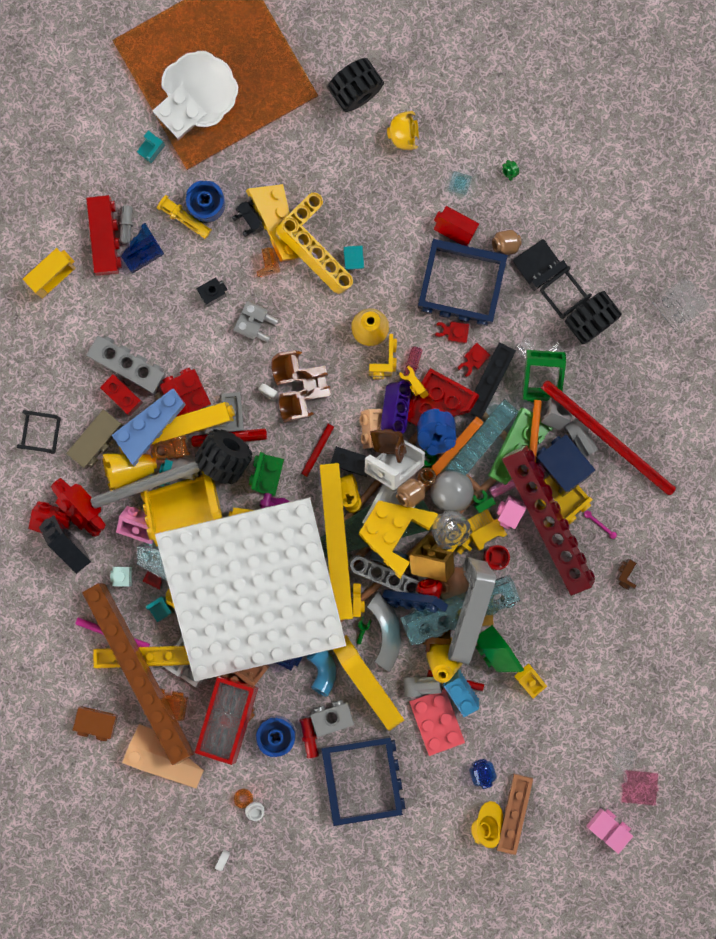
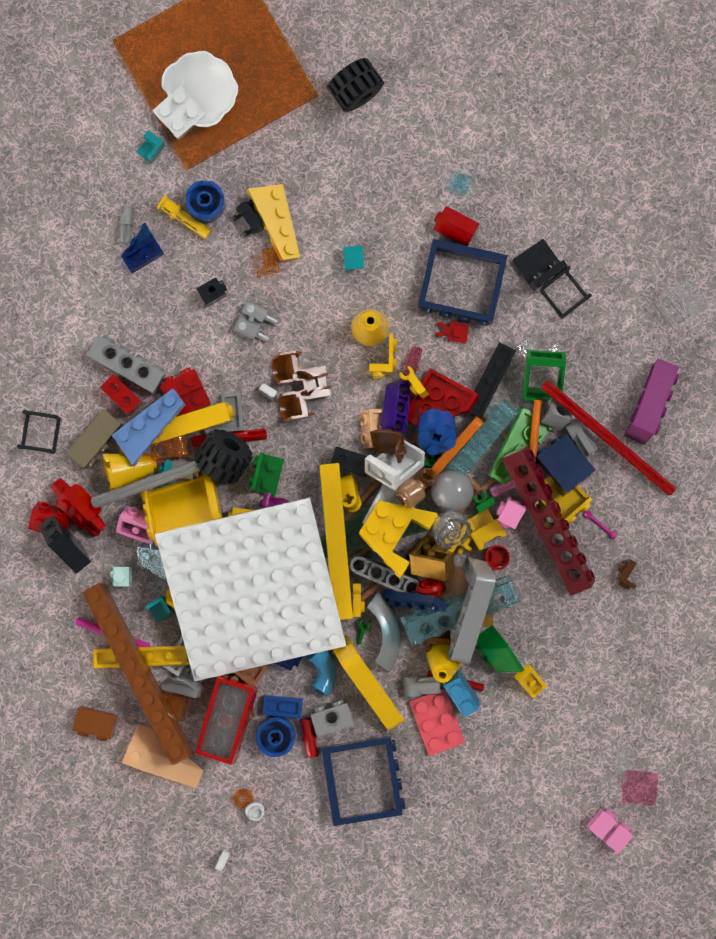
yellow window [23,248,76,299] -> none
red brick [86,195,122,276] -> none
red tile [143,564,162,590] -> none
yellow beam [276,192,353,294] -> none
red piece [301,424,334,477] -> none
yellow cylinder [387,111,419,150] -> none
red plate [458,343,491,377] -> none
clear blue head [469,759,497,789] -> none
yellow piece [471,801,503,848] -> none
medium nougat head [492,230,522,255] -> none
nougat plate [497,774,533,855] -> none
green plate [502,160,519,181] -> none
black wheel [565,291,622,344] -> none
none -> light grey slope [161,675,205,698]
none -> blue plate [262,695,303,718]
none -> magenta wedge [624,358,679,445]

